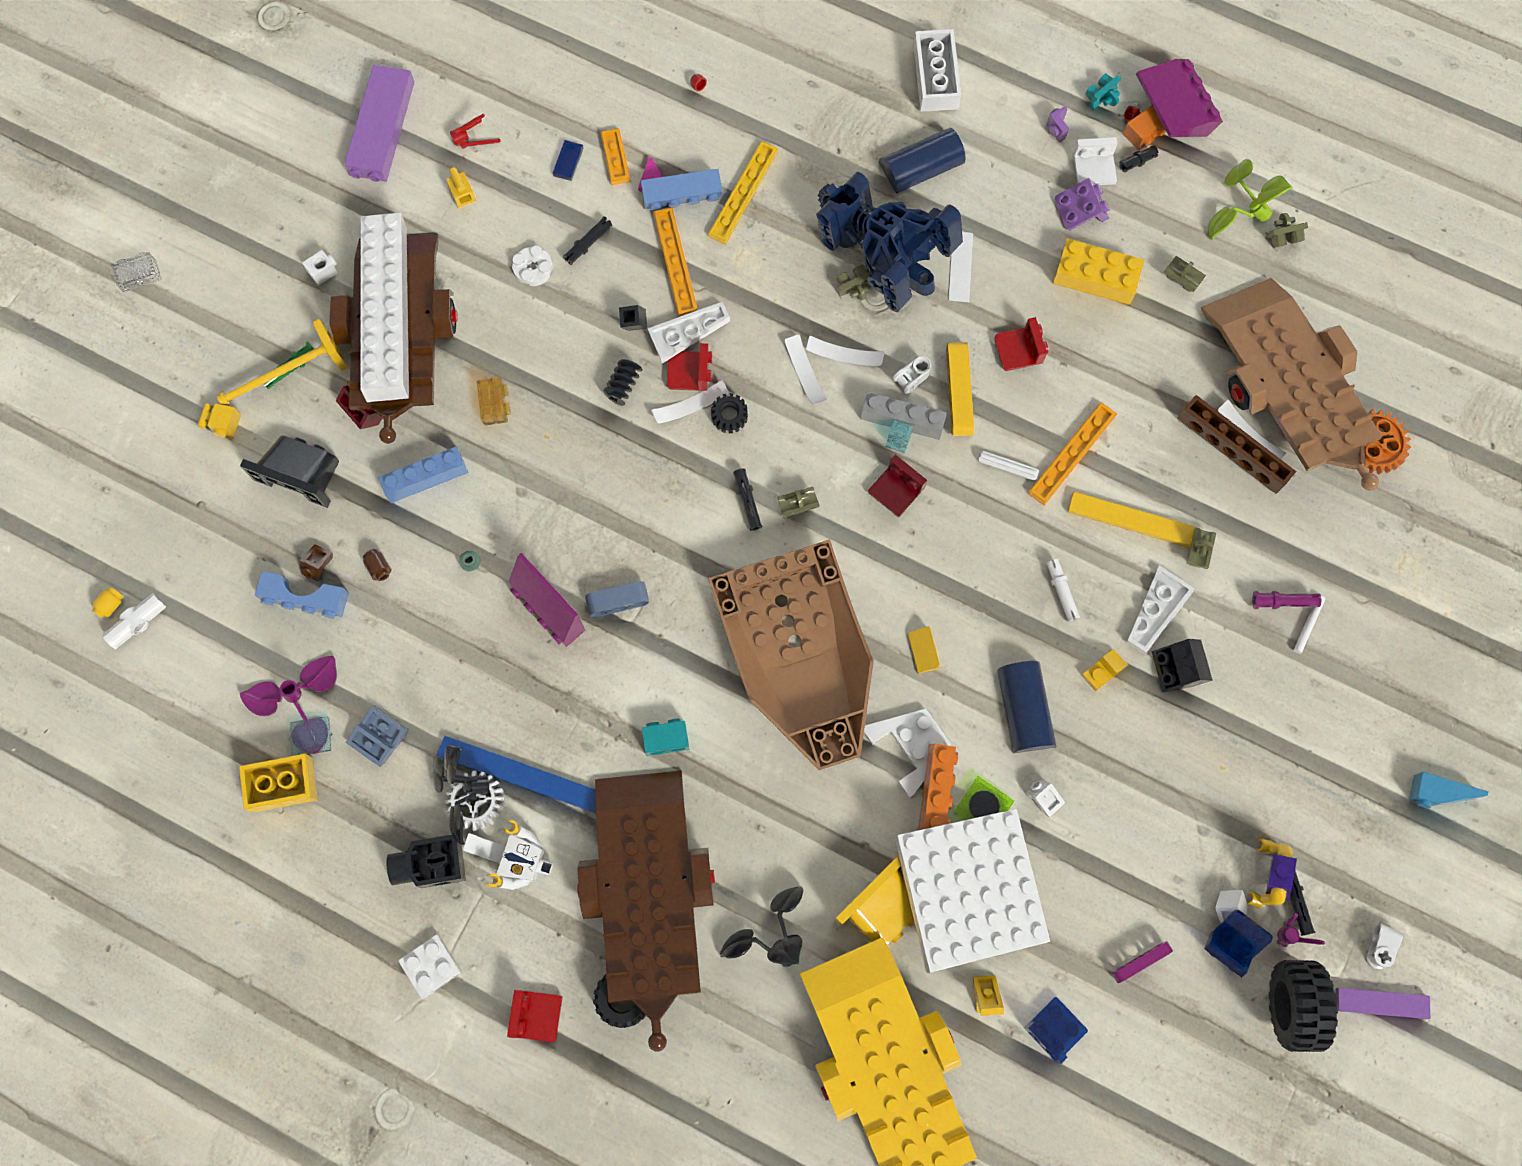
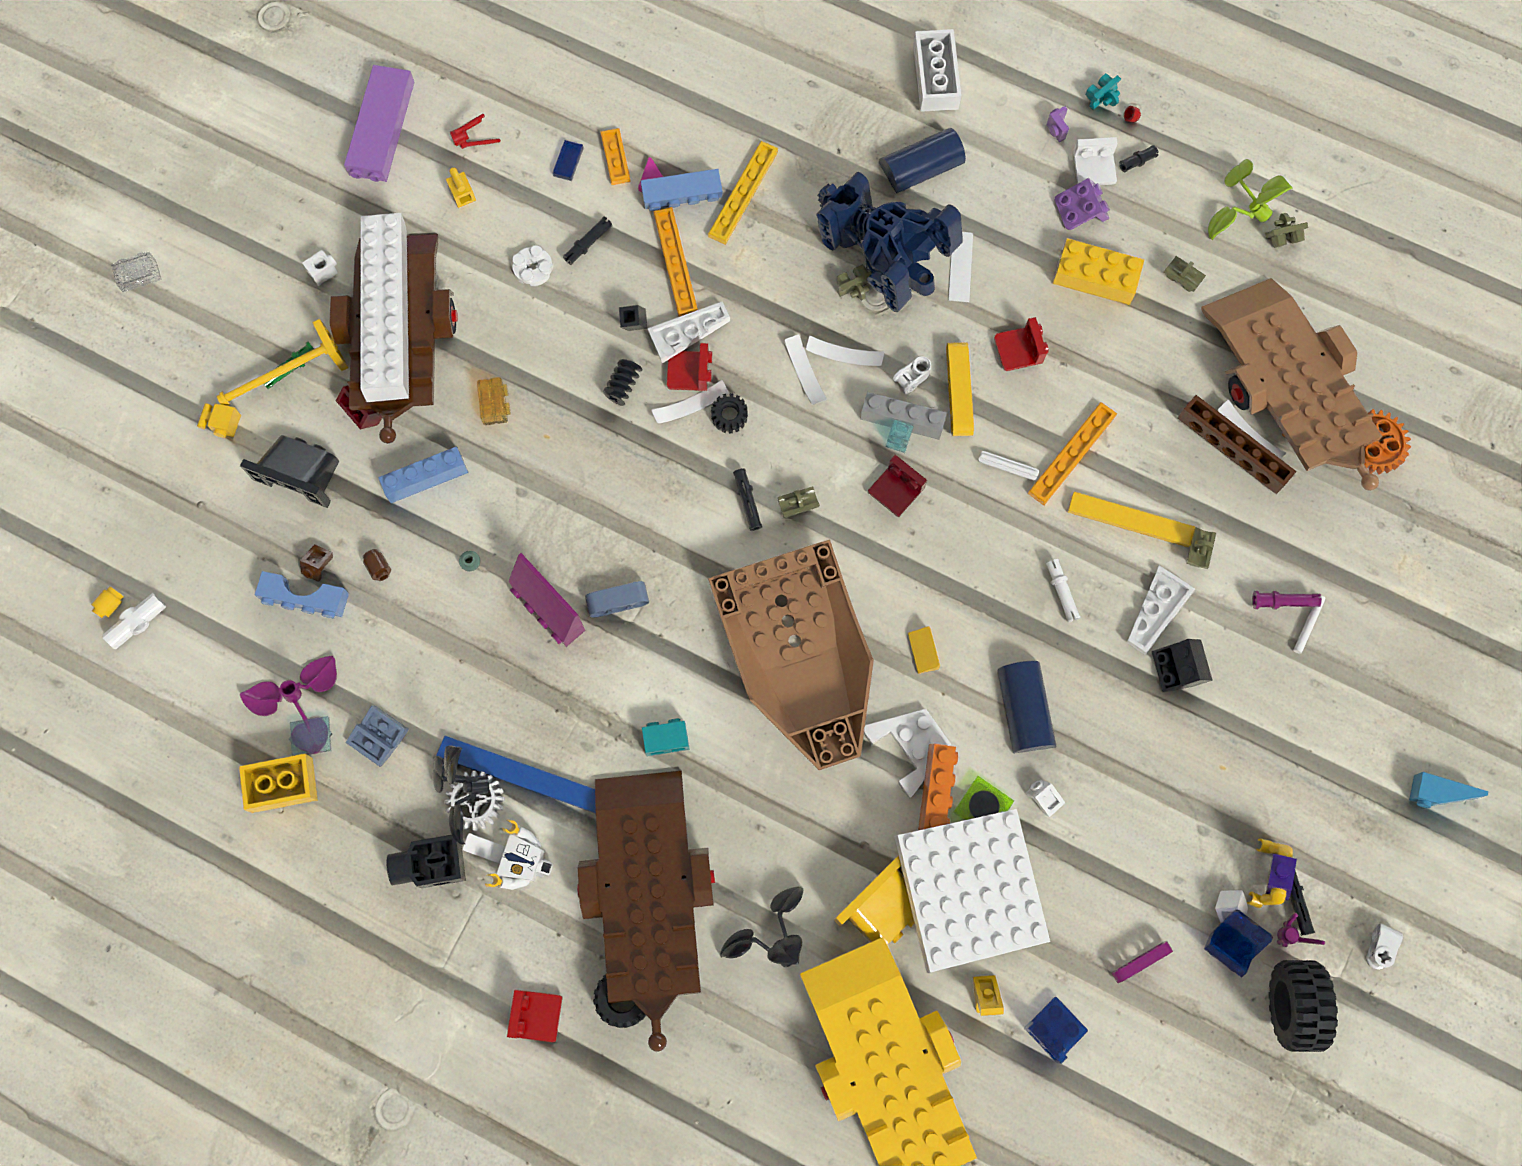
white plate [398,934,462,999] -> none
red hinge [690,74,707,92] -> none
yellow slope [1081,649,1128,692] -> none
orange brick [1123,106,1166,150] -> none
magenta slope [1136,59,1223,137] -> none
medium lavender tile [1336,988,1431,1019] -> none

